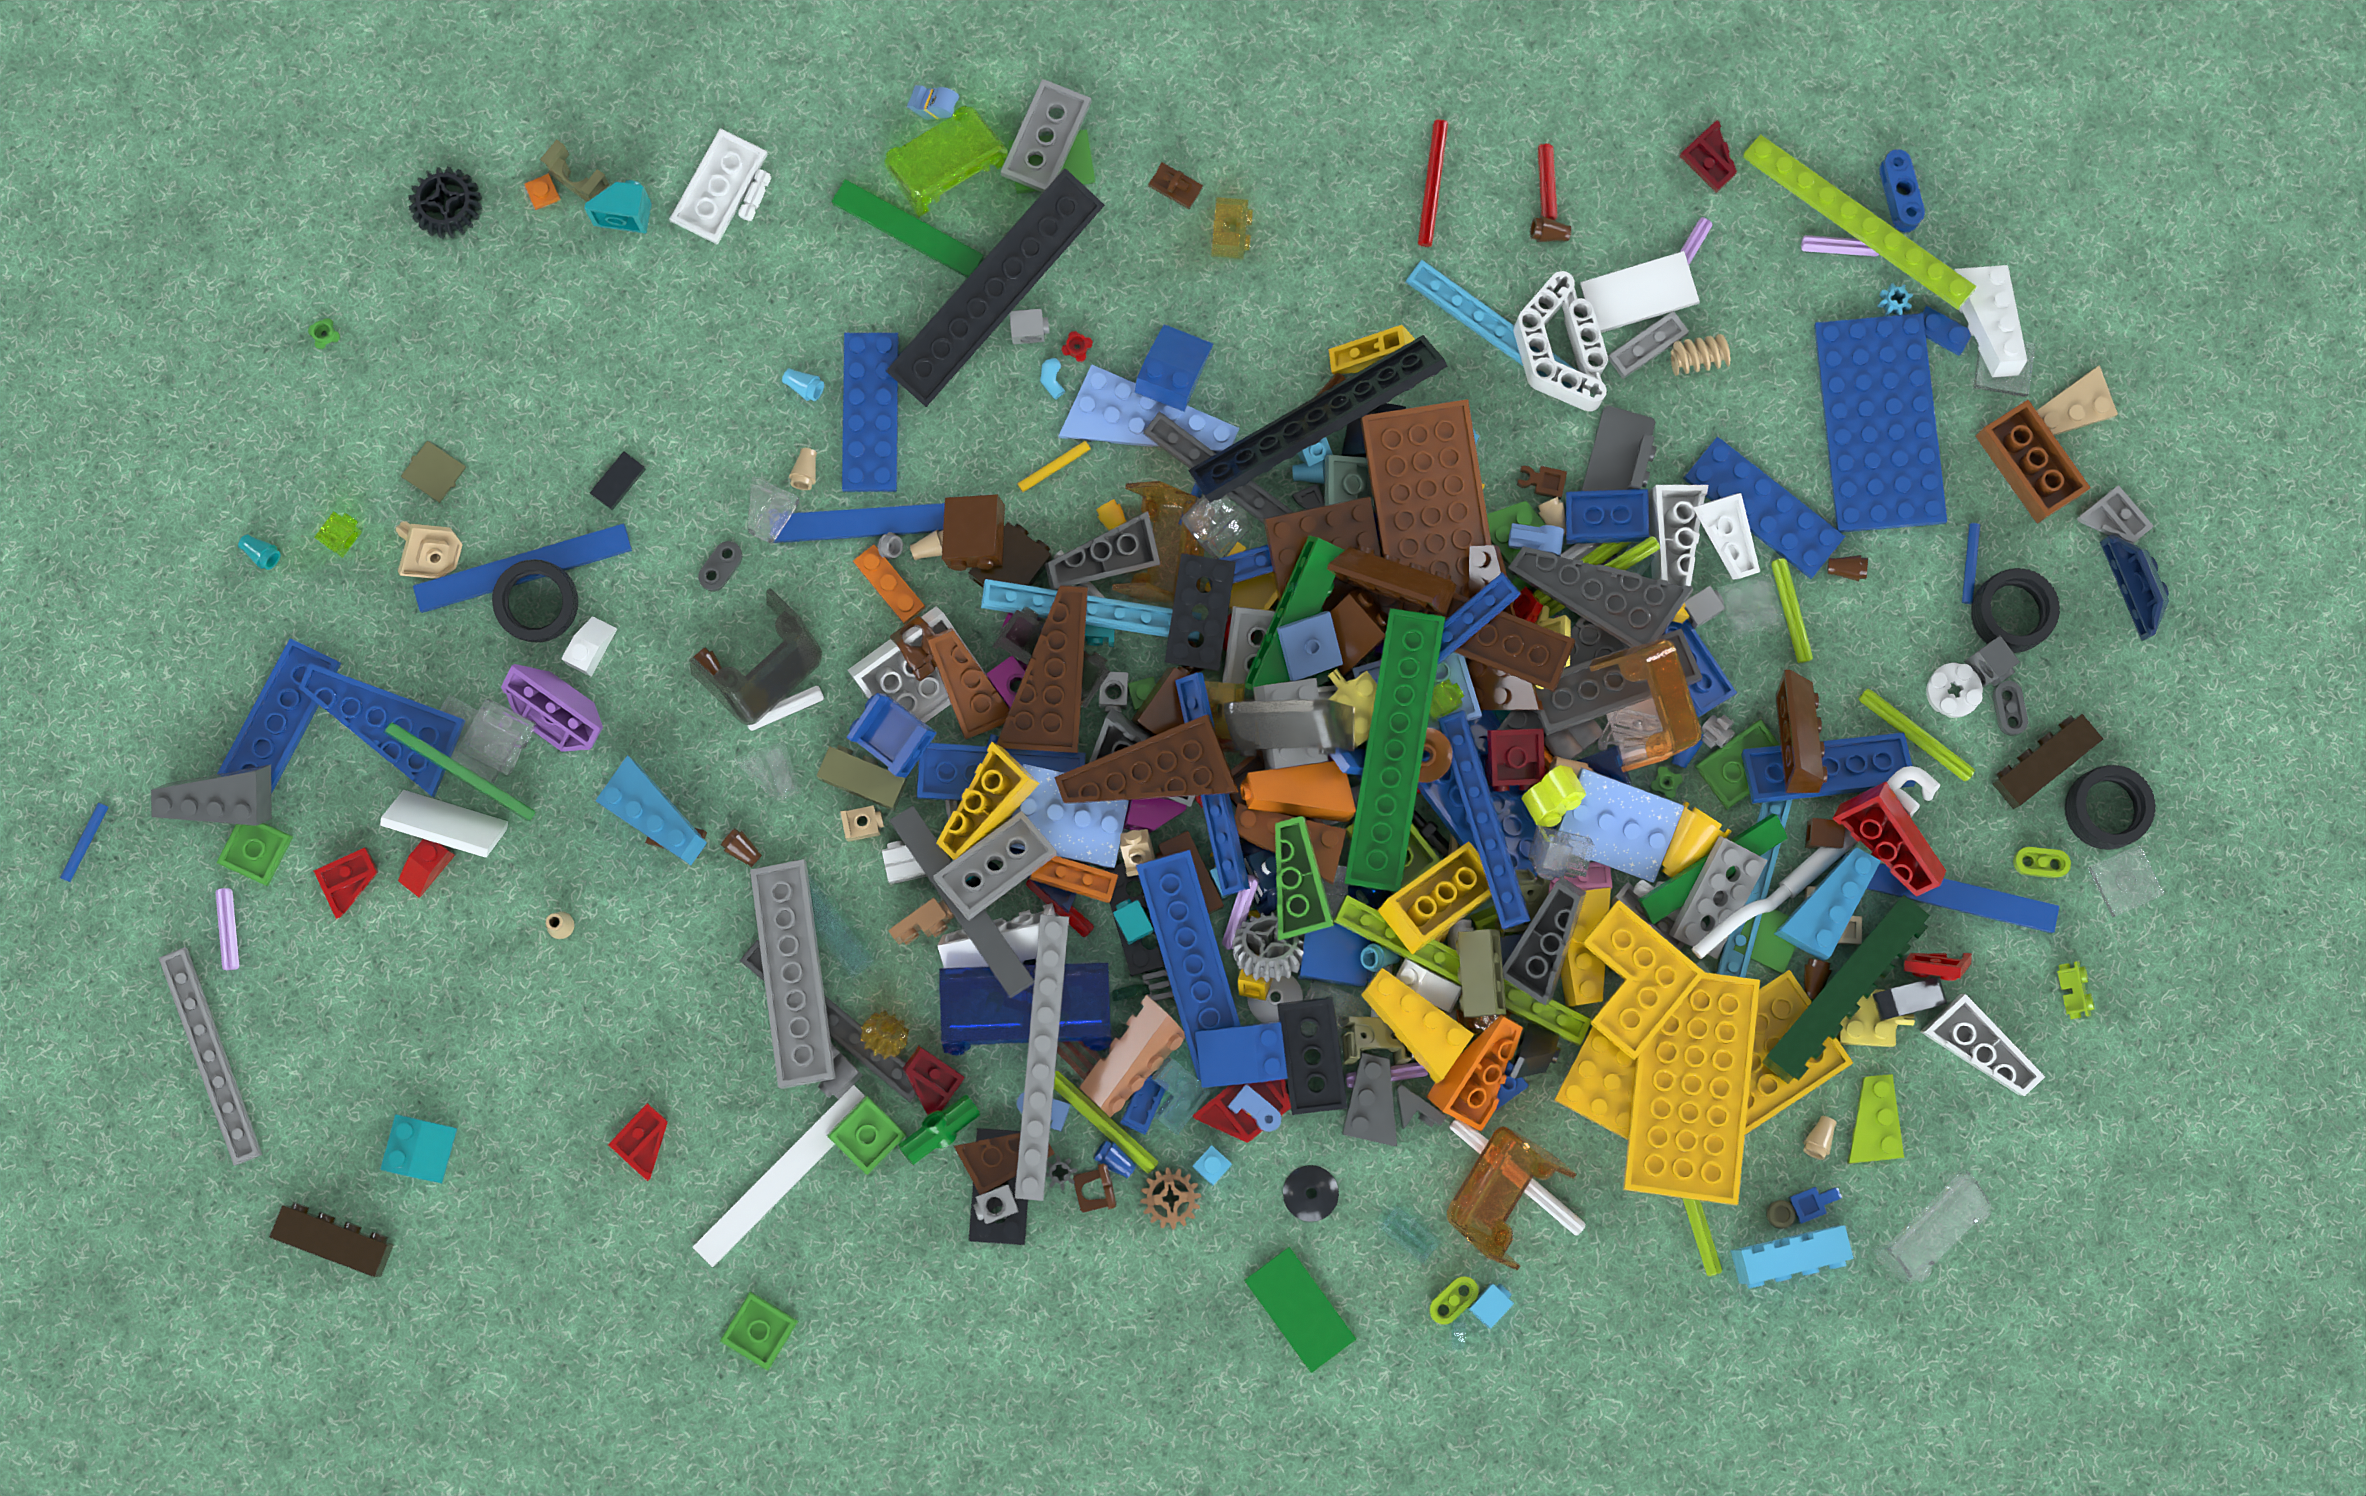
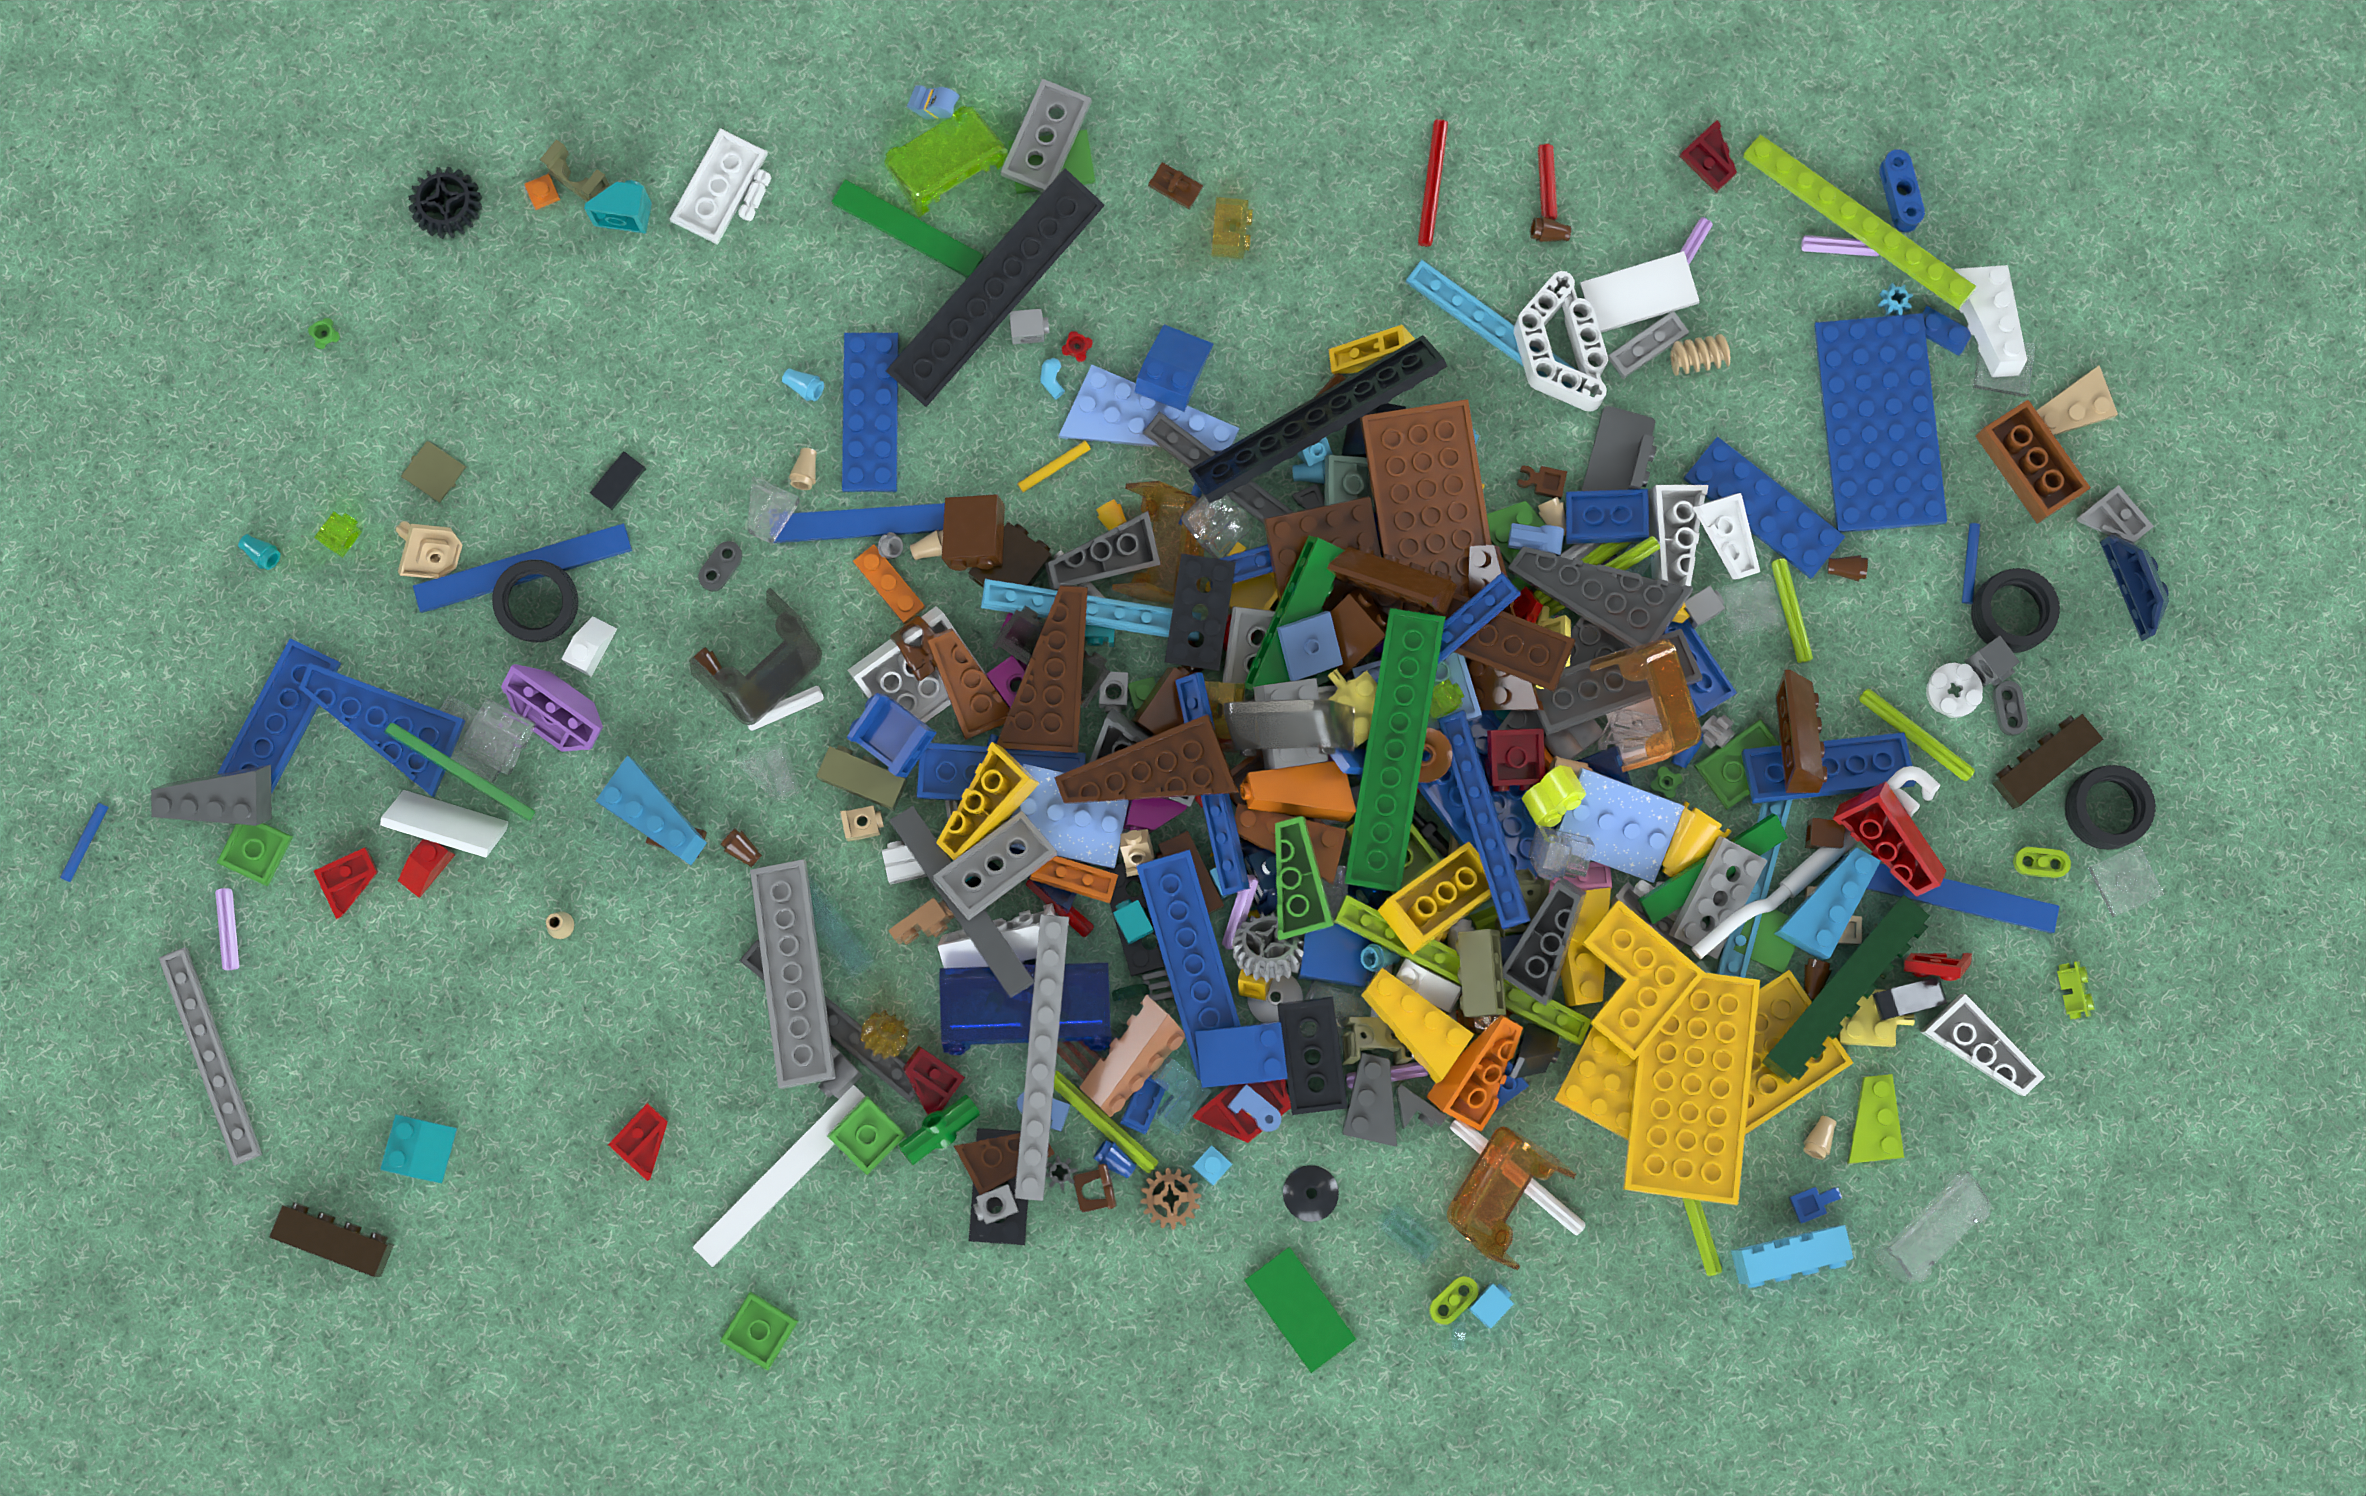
olive tile [1766,1200,1796,1229] -> none

